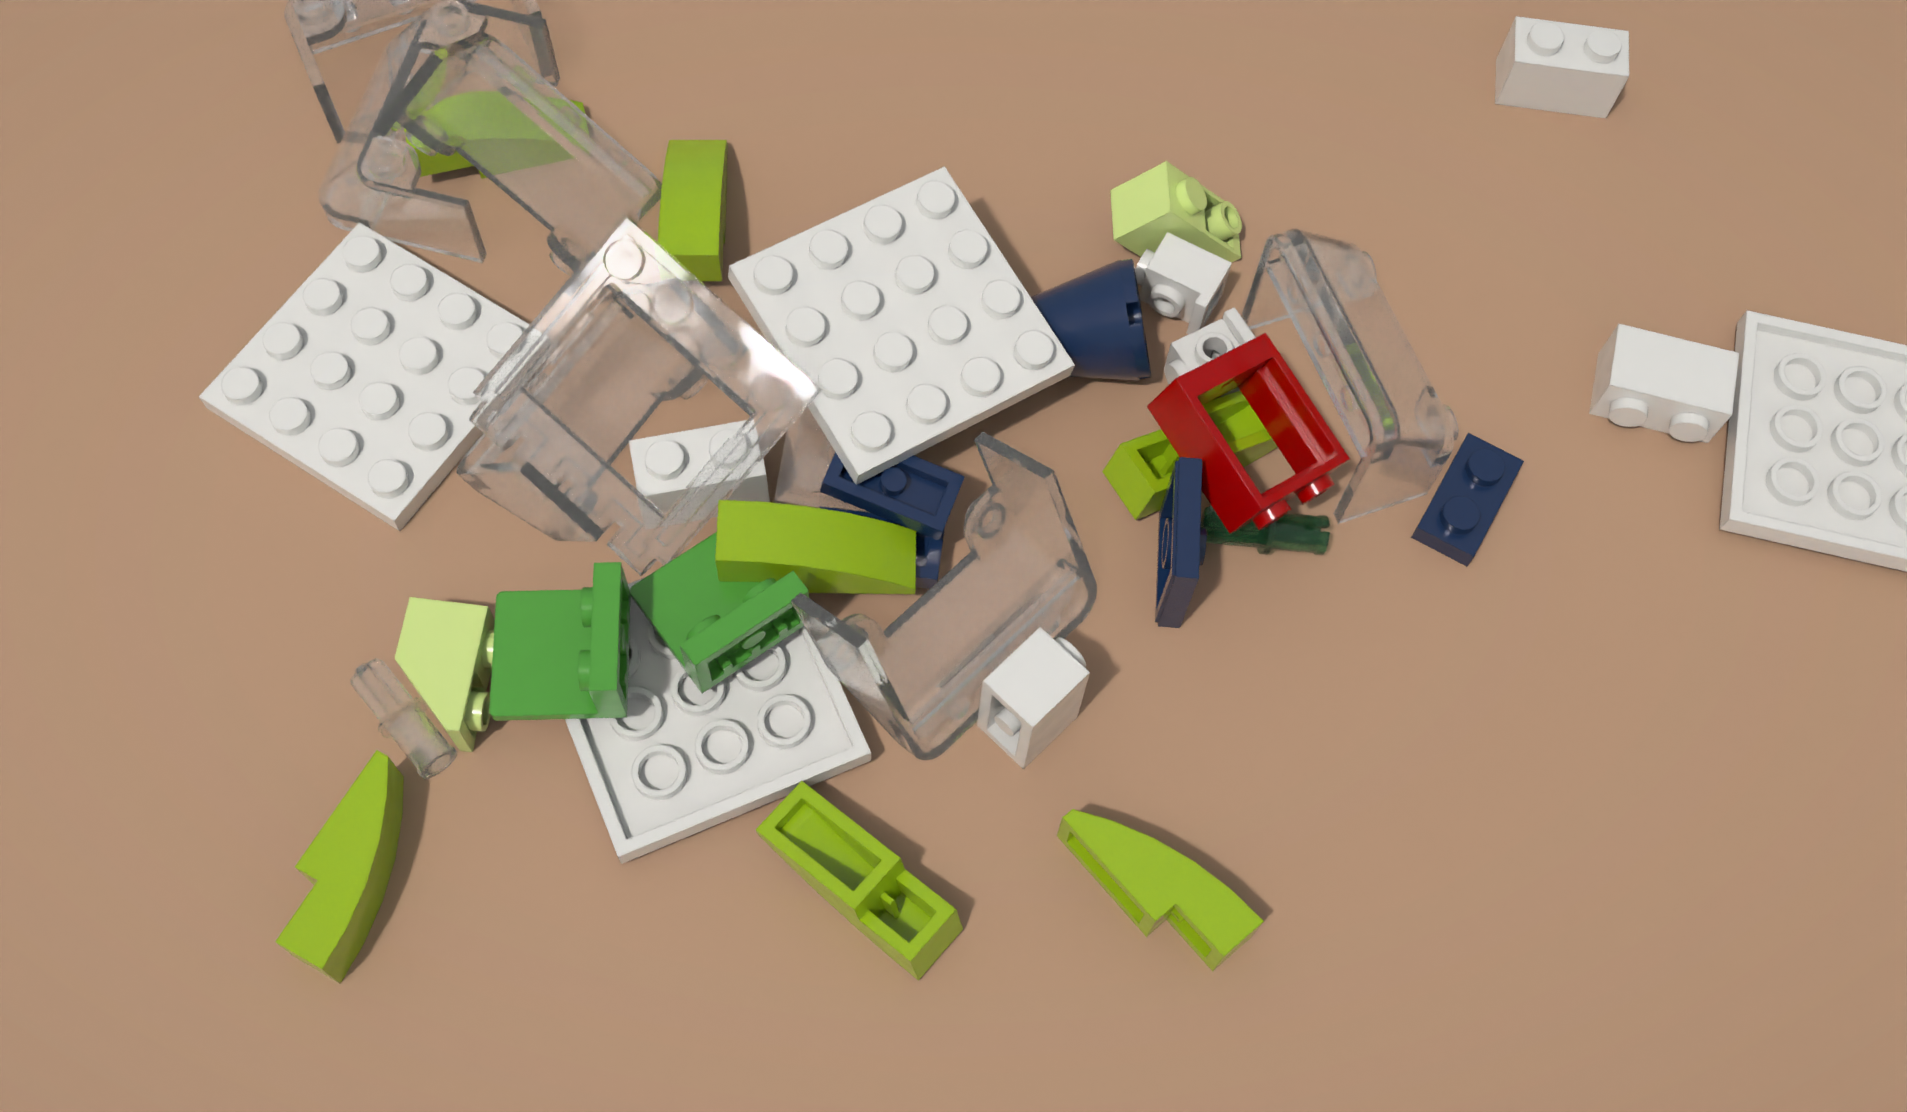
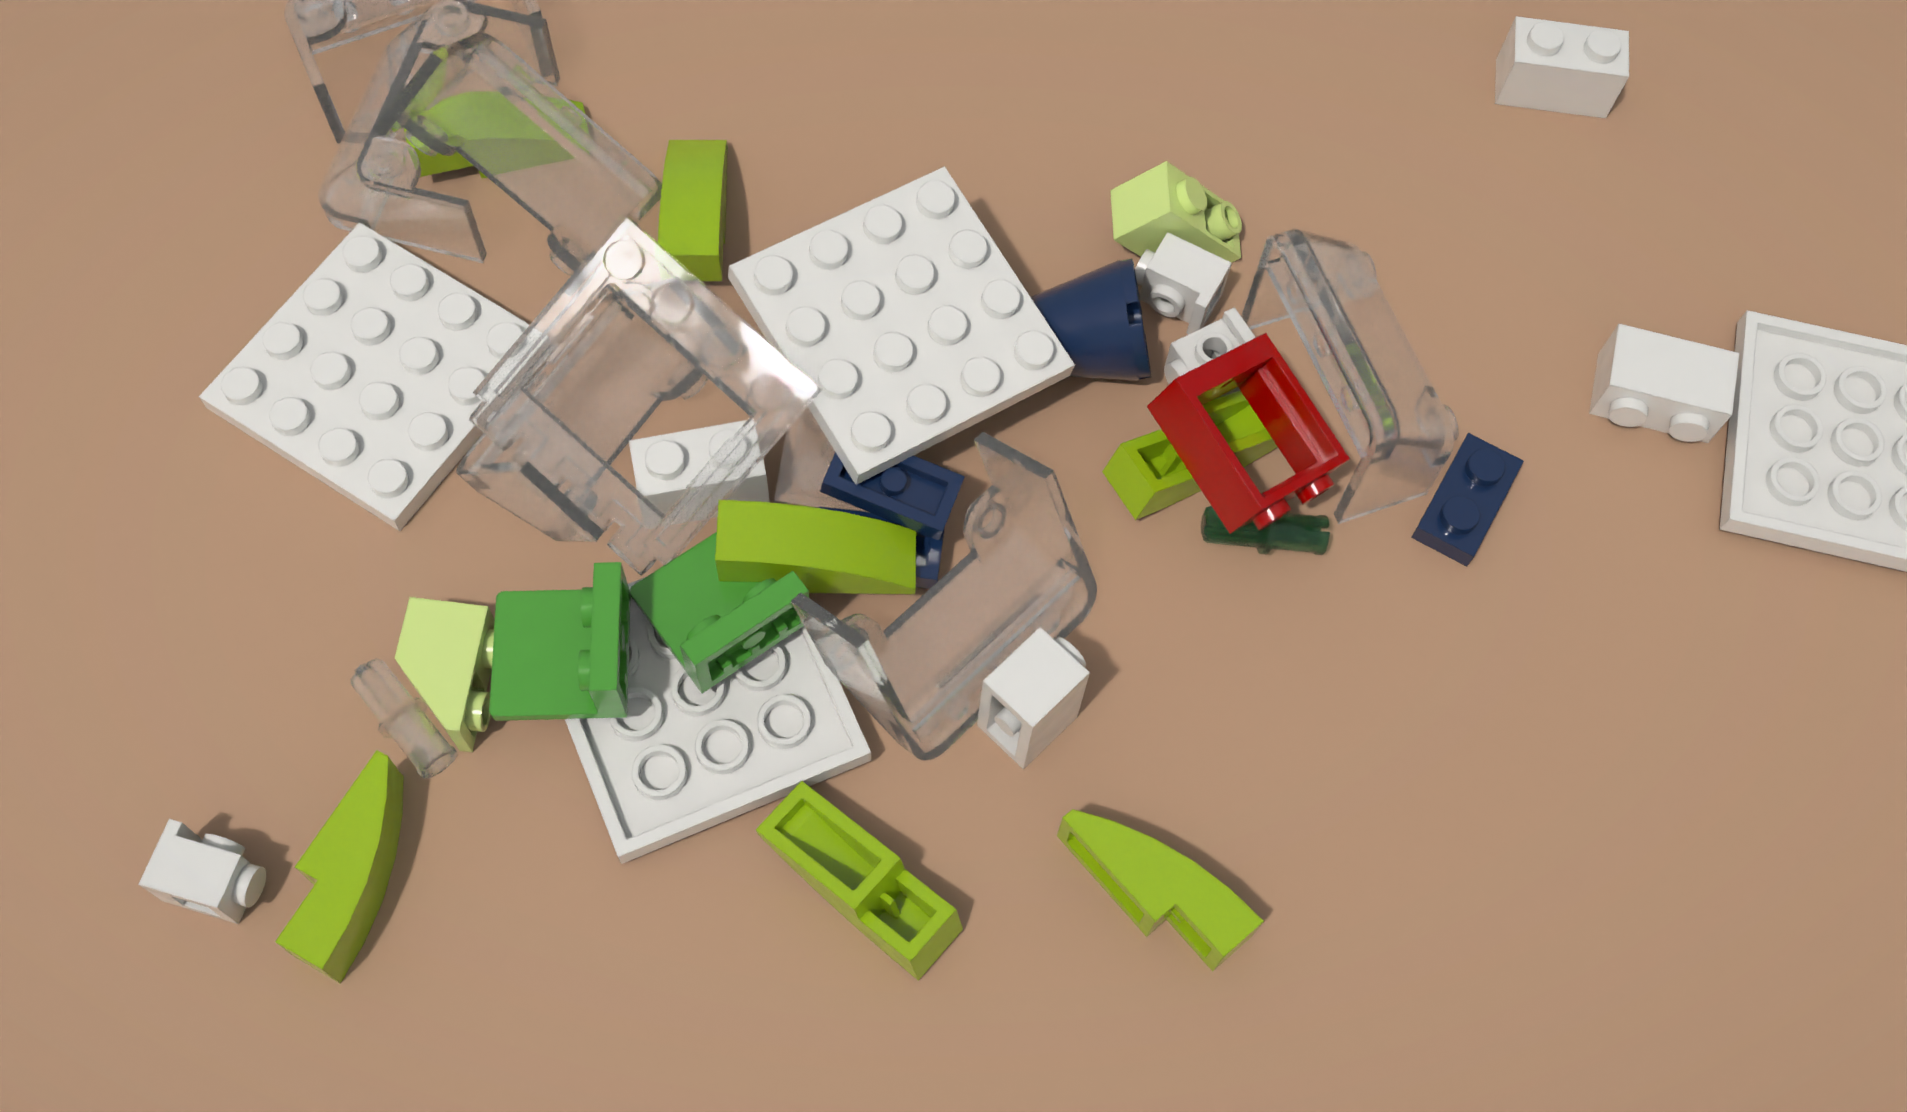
dark blue plate [1155,457,1207,628] -> none
none -> white brick [138,819,266,924]

